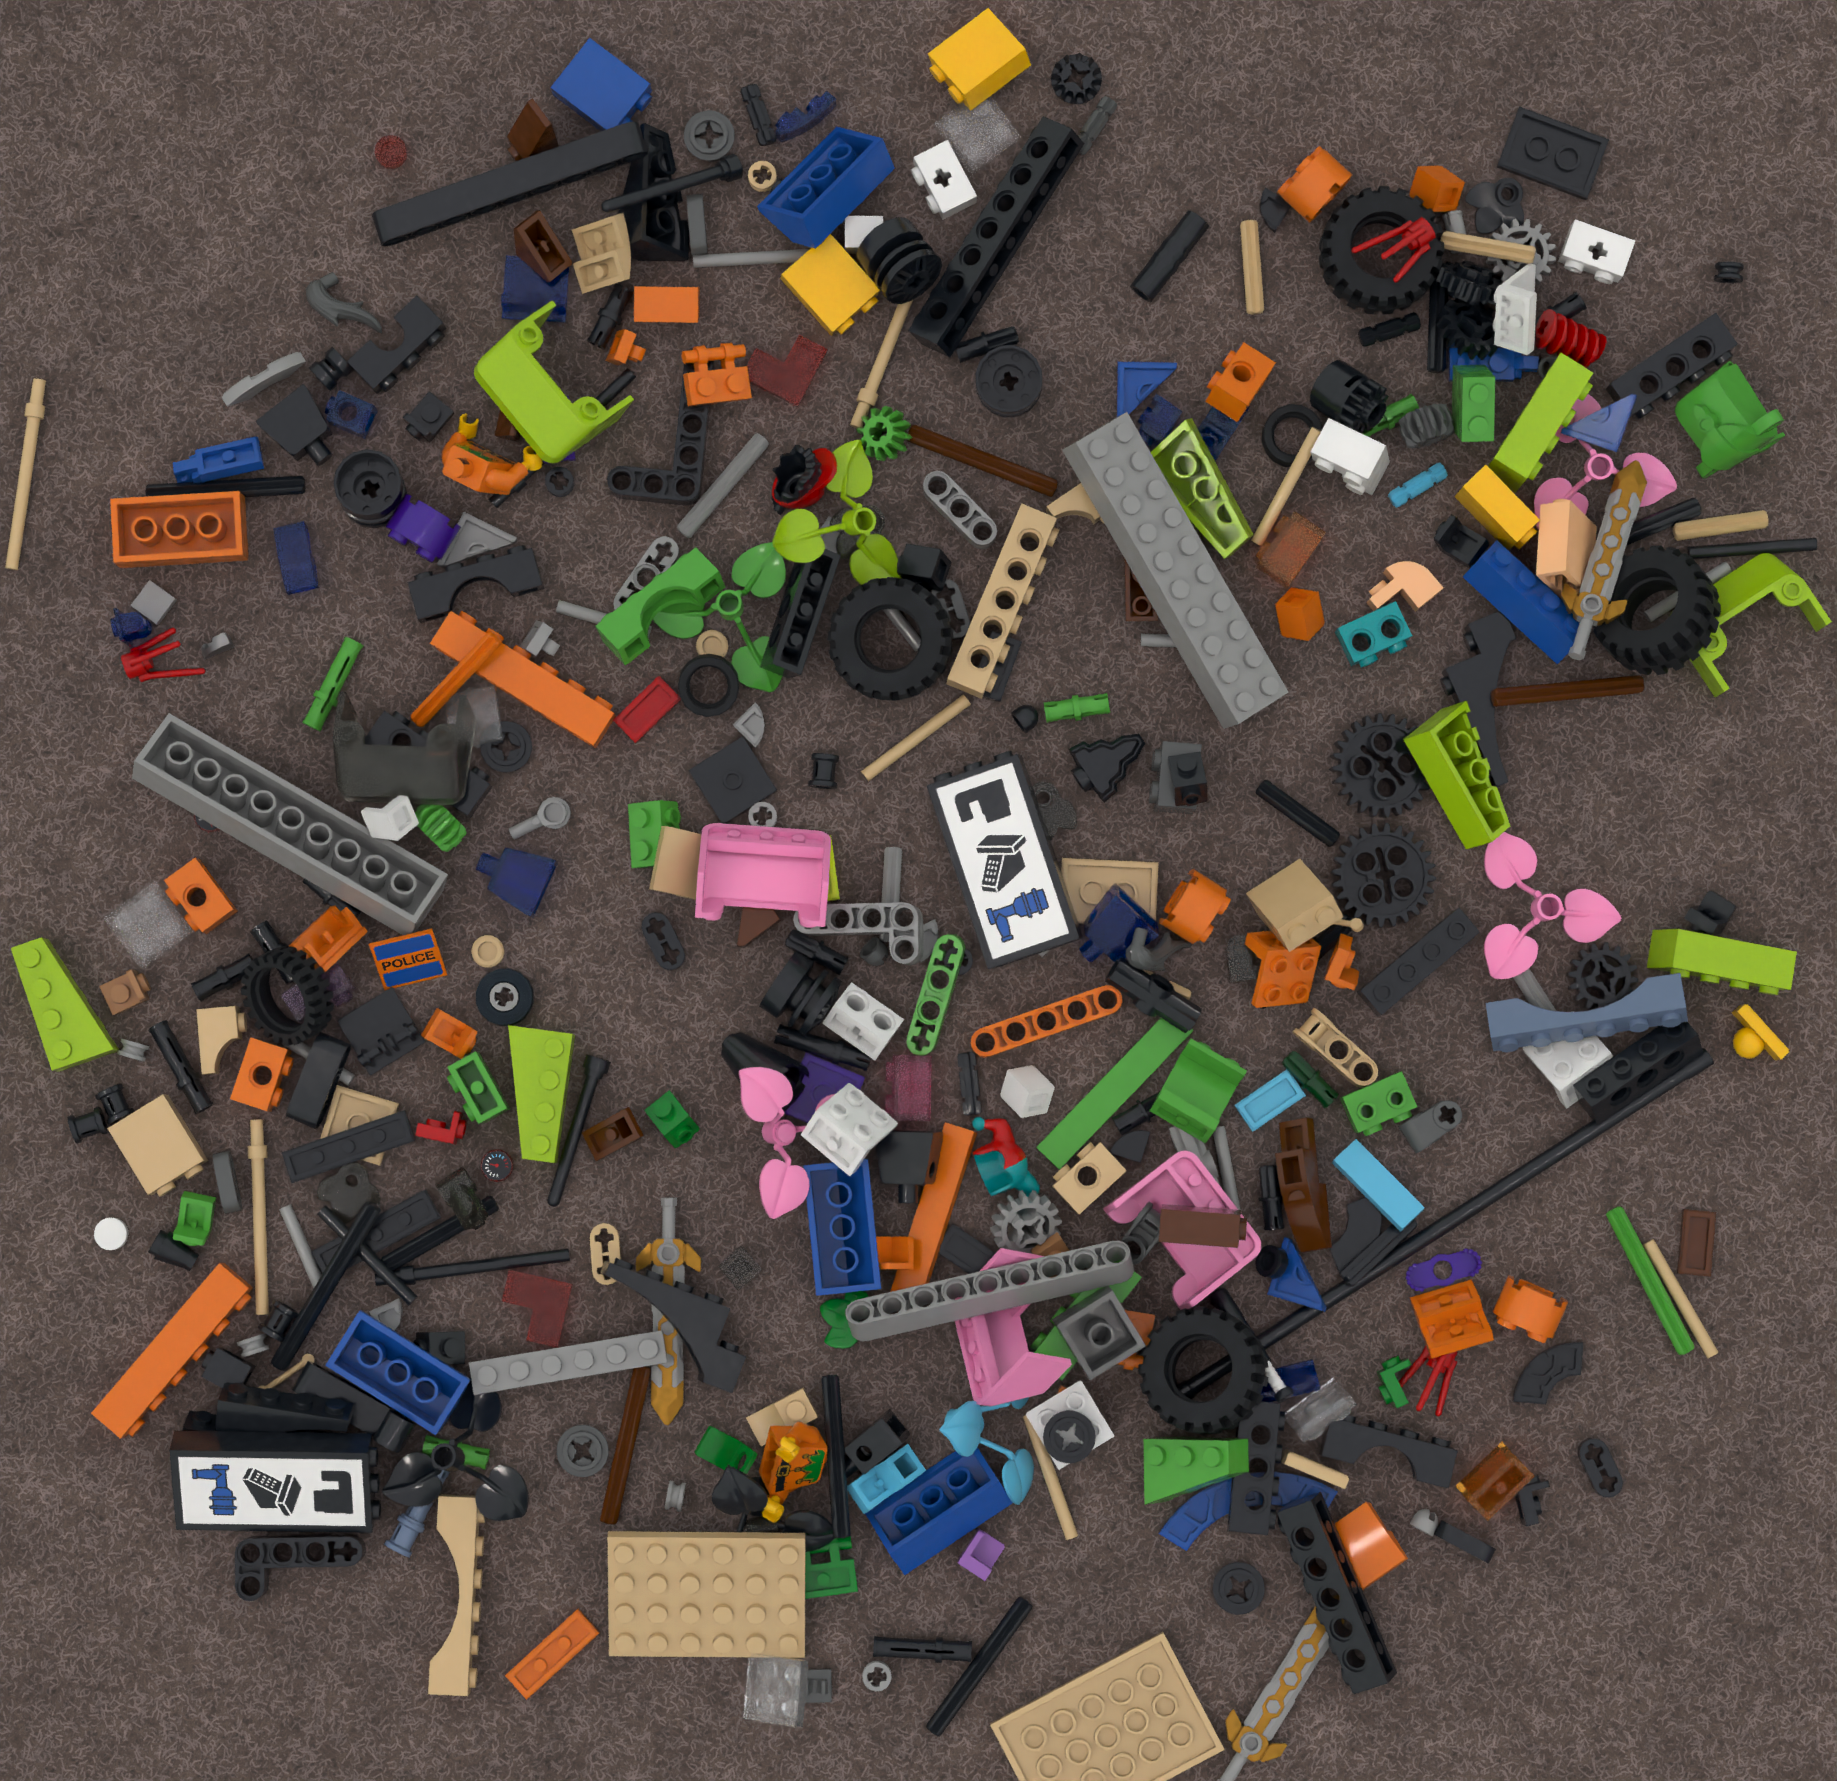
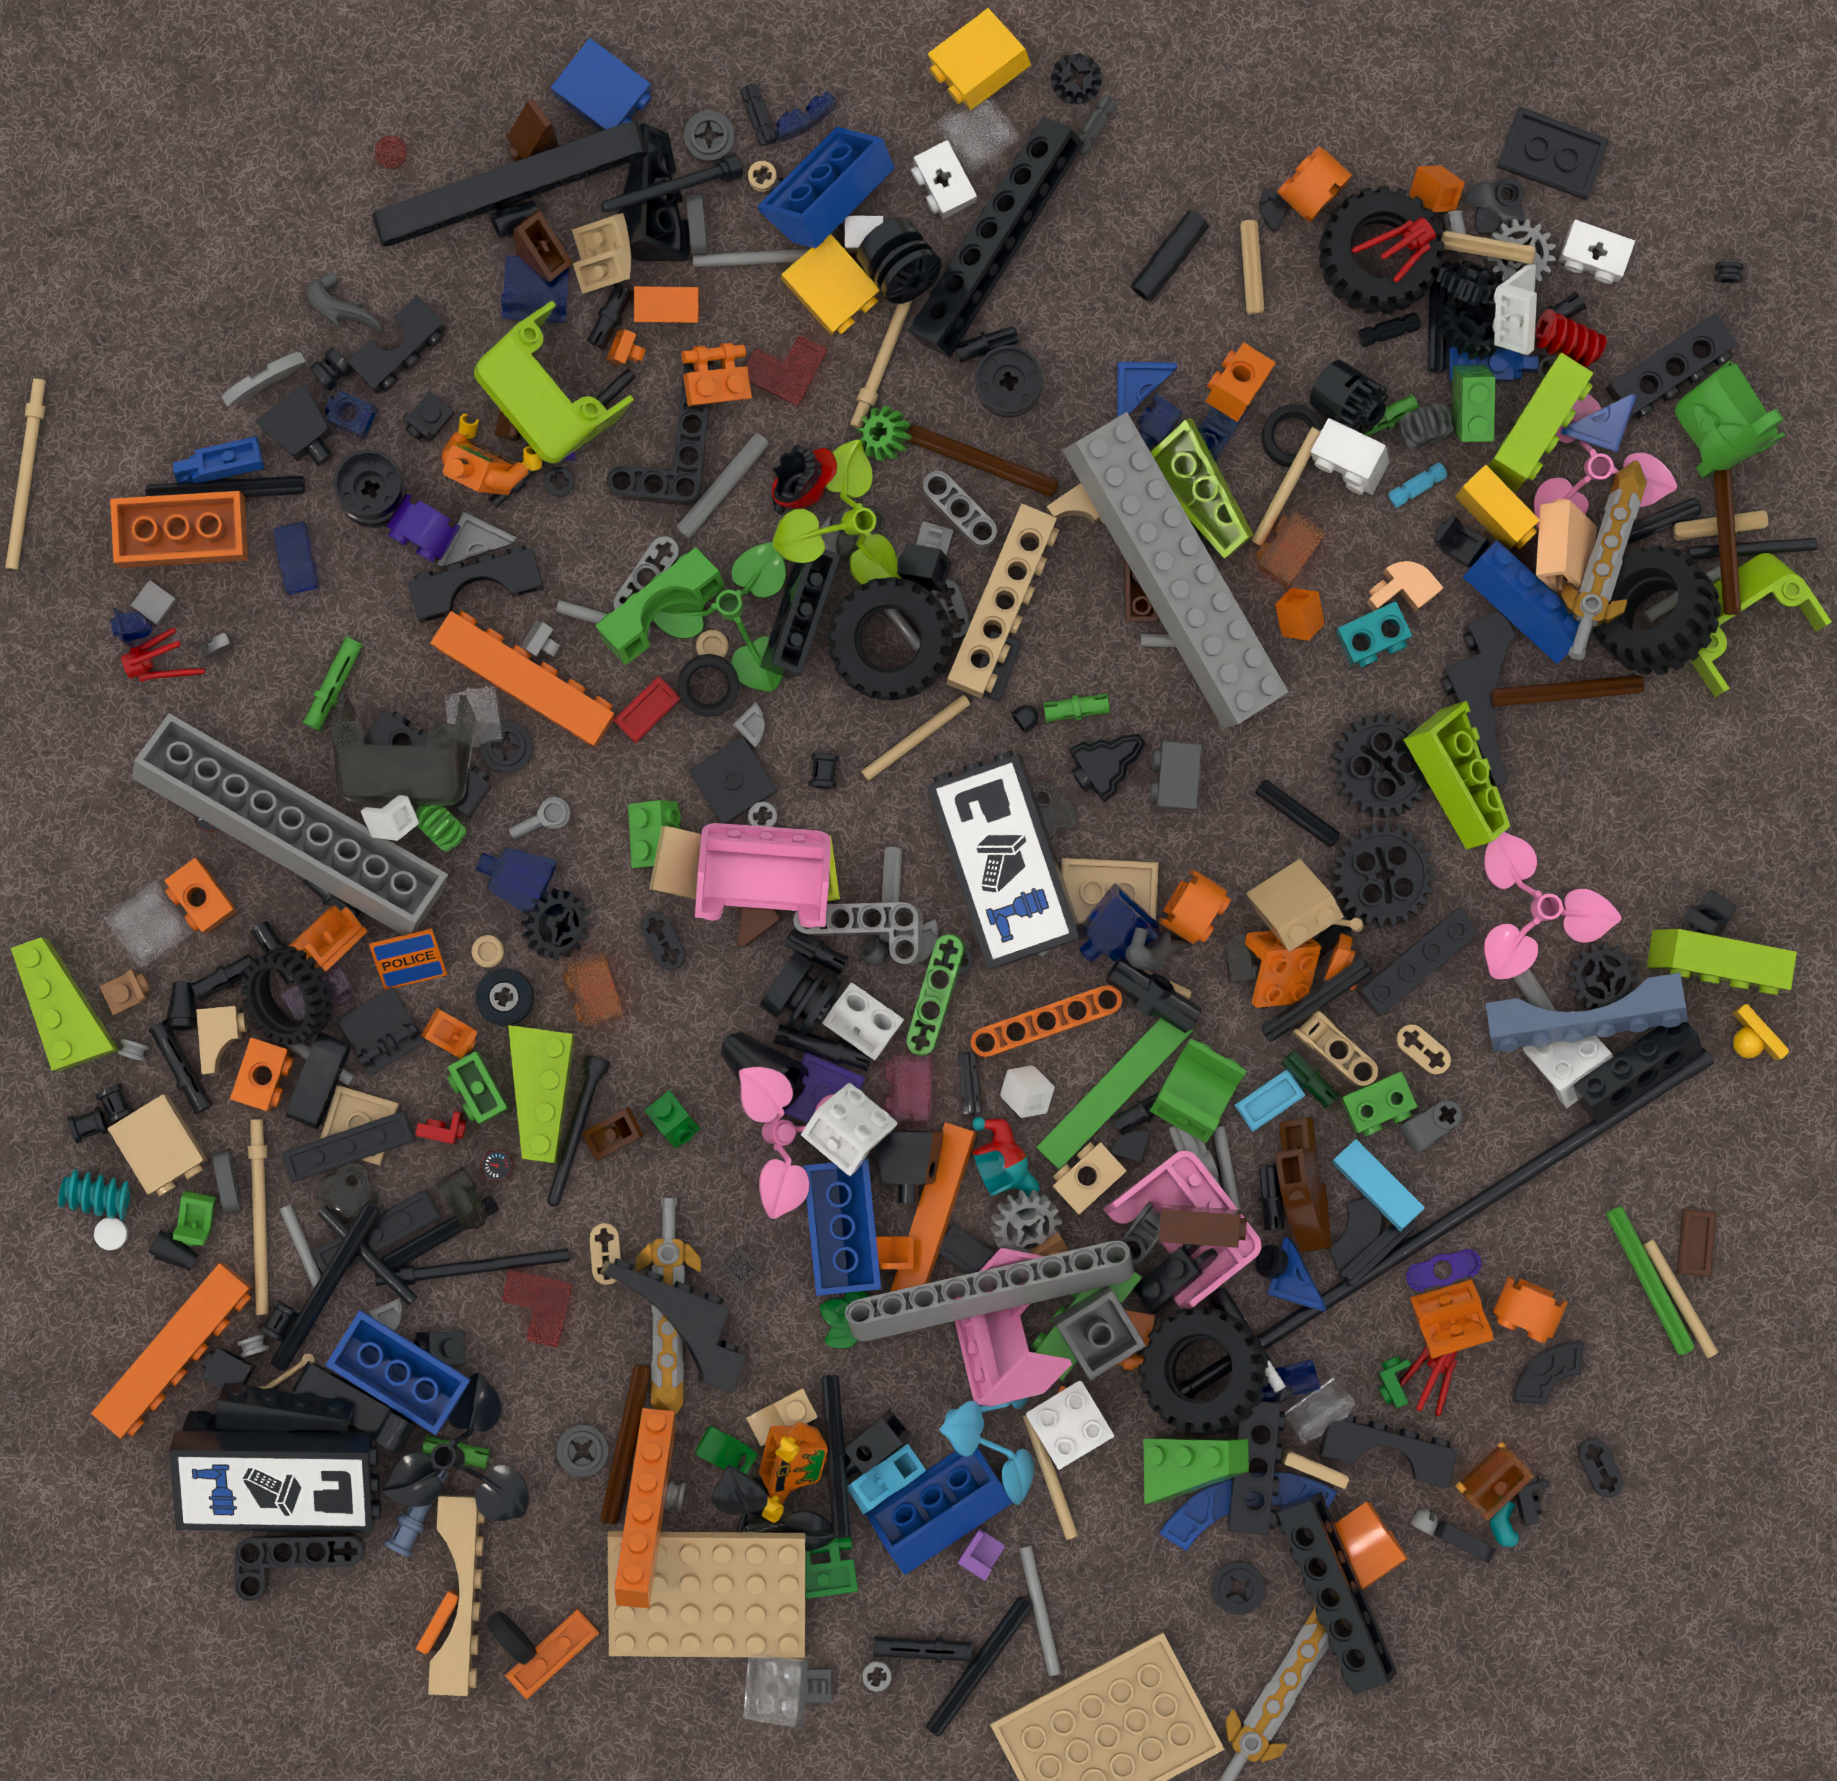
orange axle [410,631,502,727] -> none
light grey plate [469,1330,668,1395] -> none
black gear [1043,1410,1096,1463] -> none
black bracket [1168,752,1208,806] -> none
none -> teal piece [58,1169,131,1221]
none -> black cone [166,982,197,1031]
none -> orange tile [416,1589,459,1655]
none -> black tyre [486,1611,537,1665]
none -> black cone [490,200,538,238]
none -> black gear [521,888,591,960]
none -> clear orange brick [563,953,625,1028]
none -> orange brick [614,1408,676,1609]
none -> light grey tile [916,521,954,555]
none -> light grey bar [1019,1545,1061,1676]
none -> black hinge [1133,1244,1218,1314]
none -> black axle [1262,958,1372,1041]
none -> tan beam [1396,1024,1451,1075]
none -> teal arm [1490,1497,1519,1548]
none -> reddish brown axle [1714,469,1741,615]

